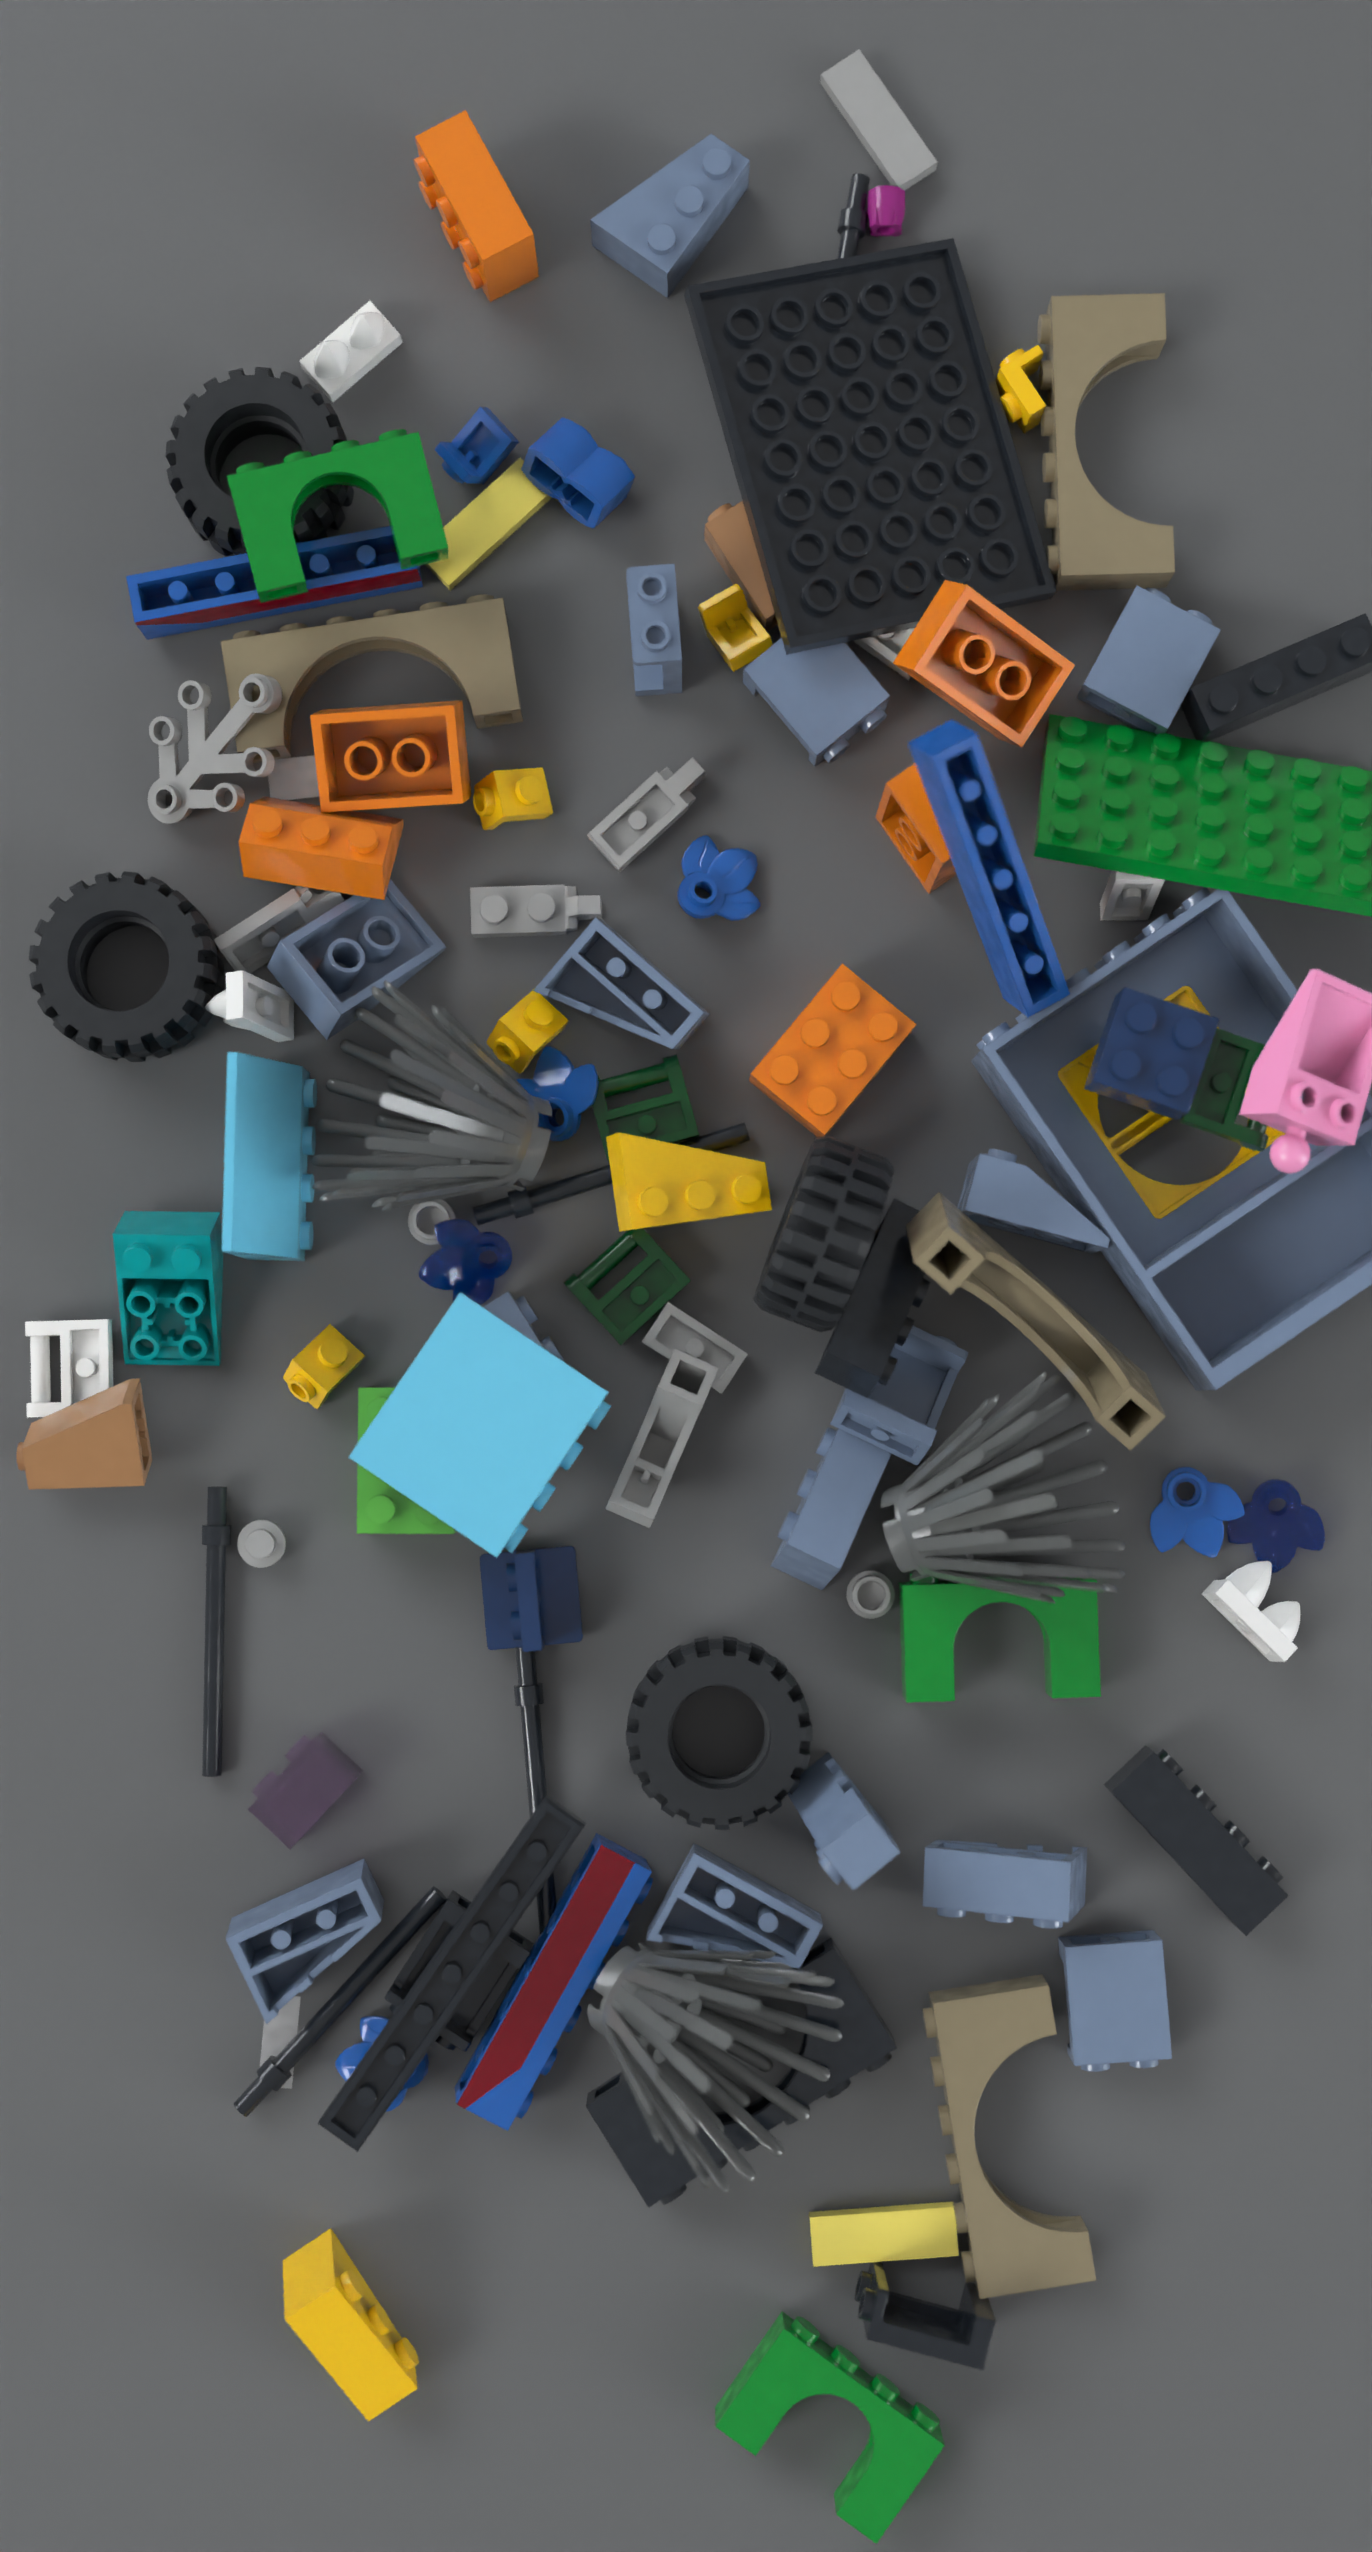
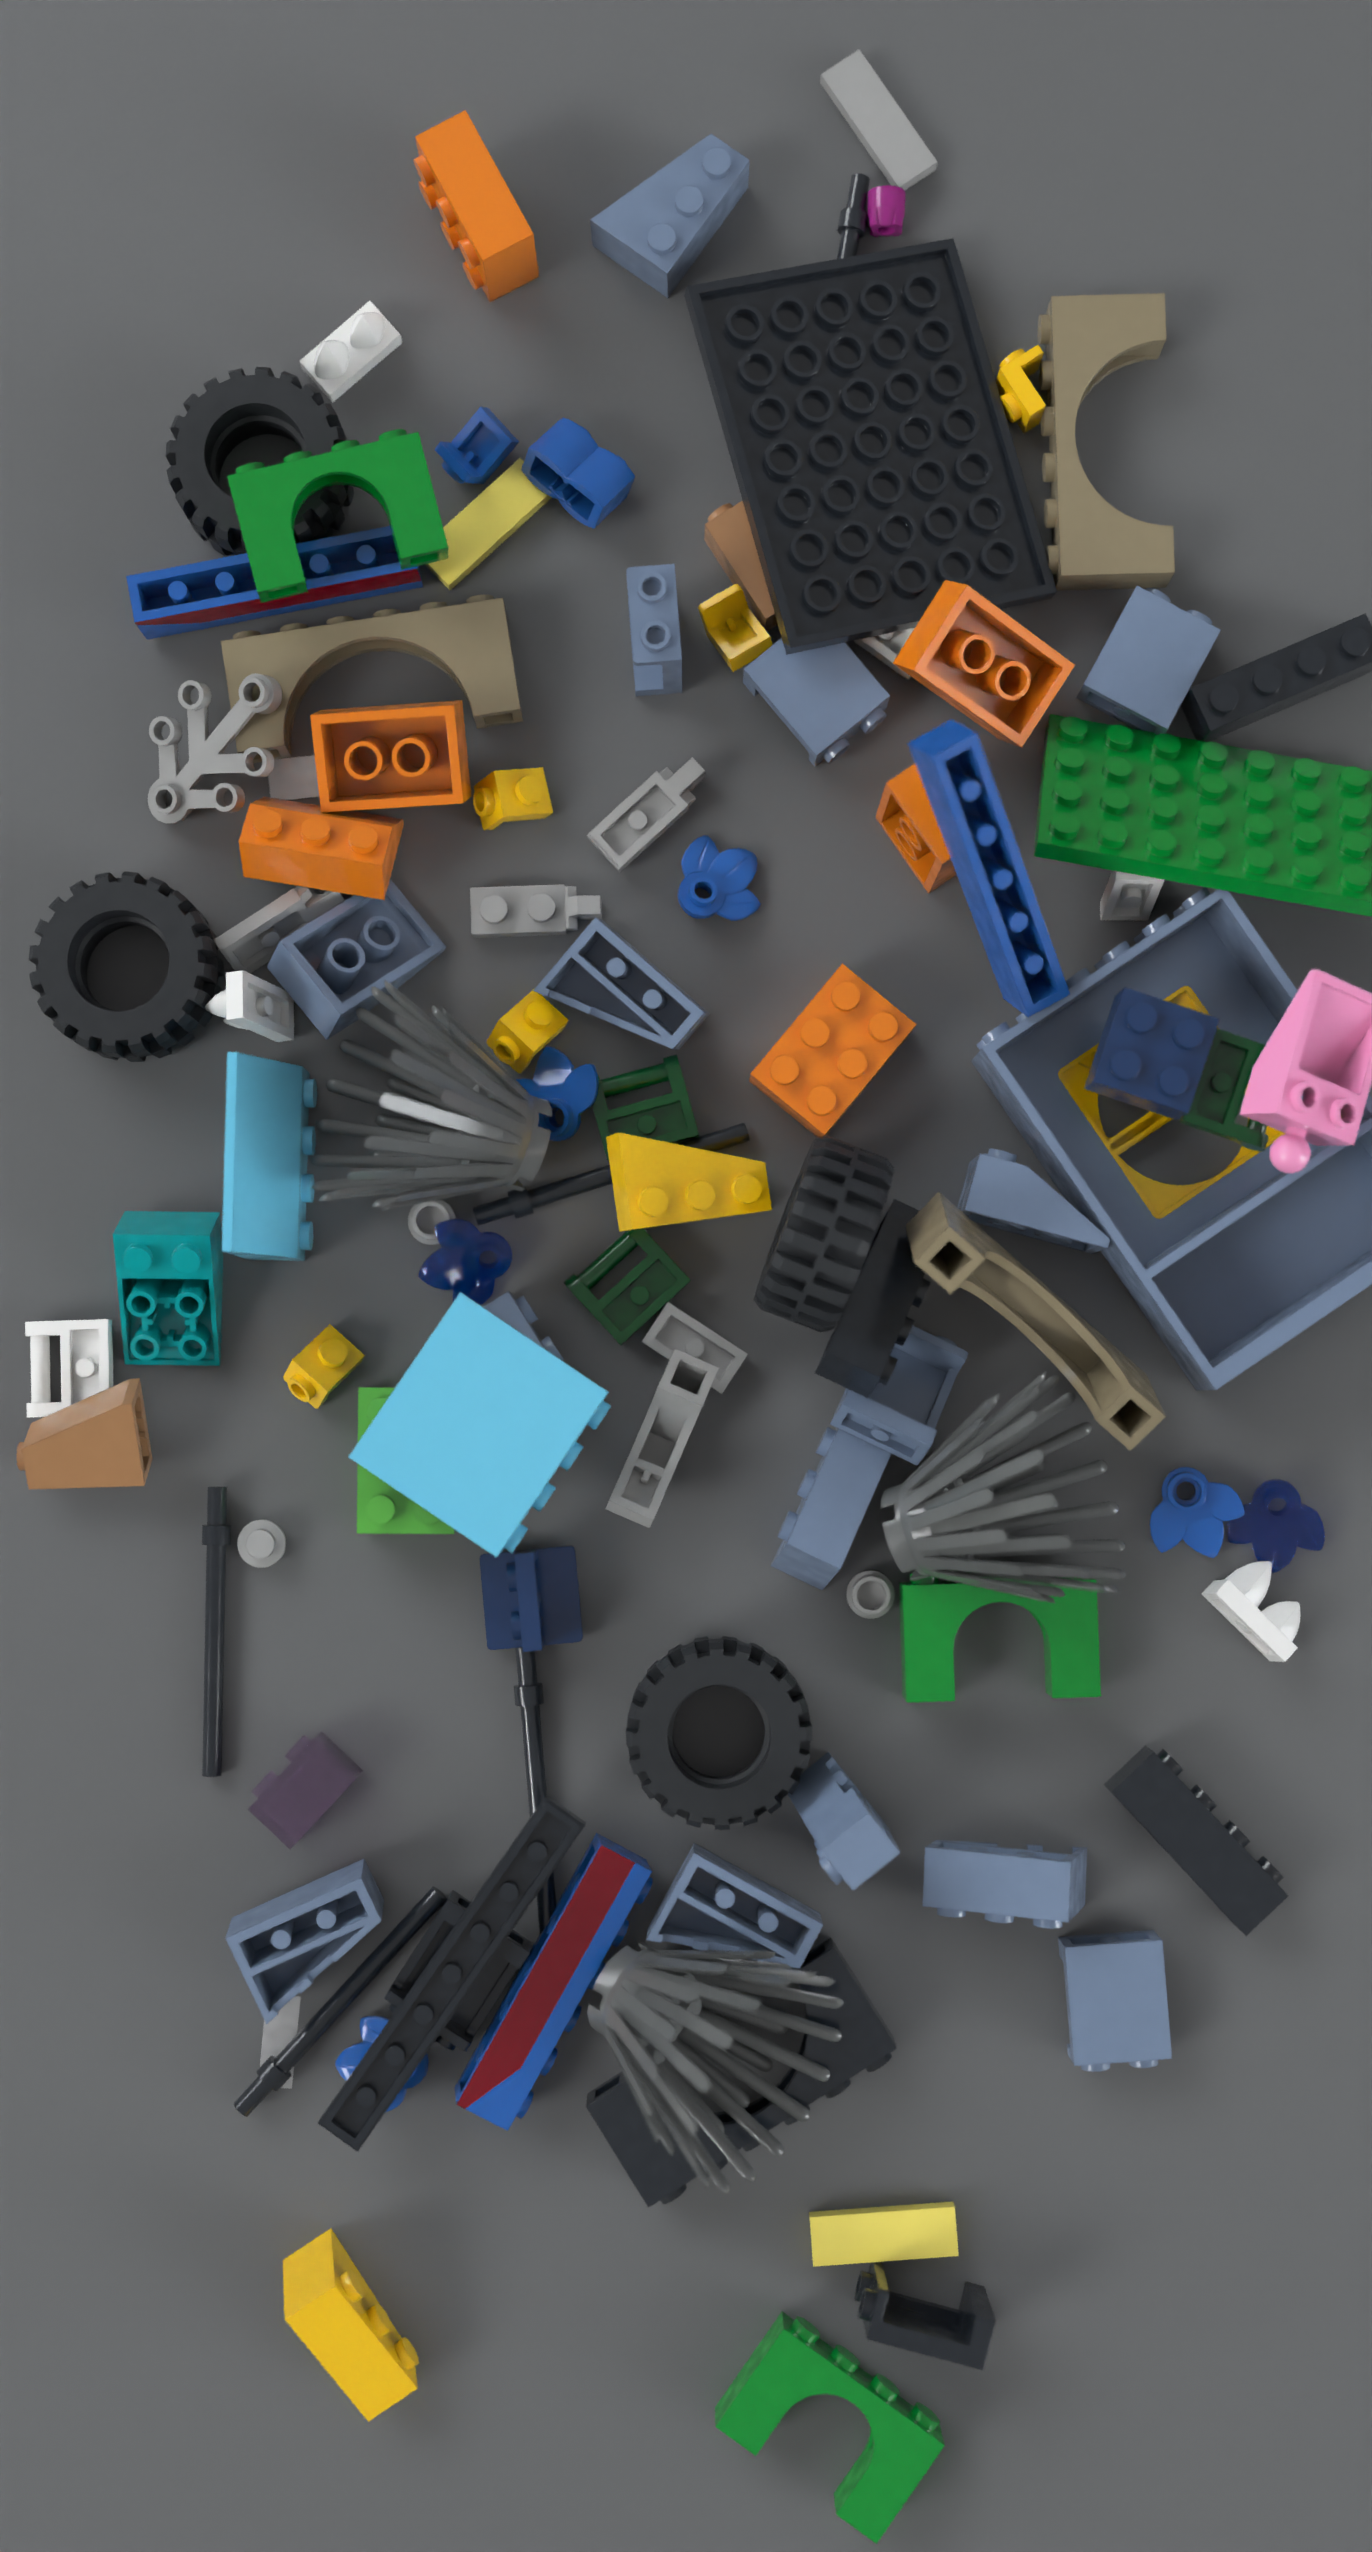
dark tan arch [922,1974,1096,2299] -> none

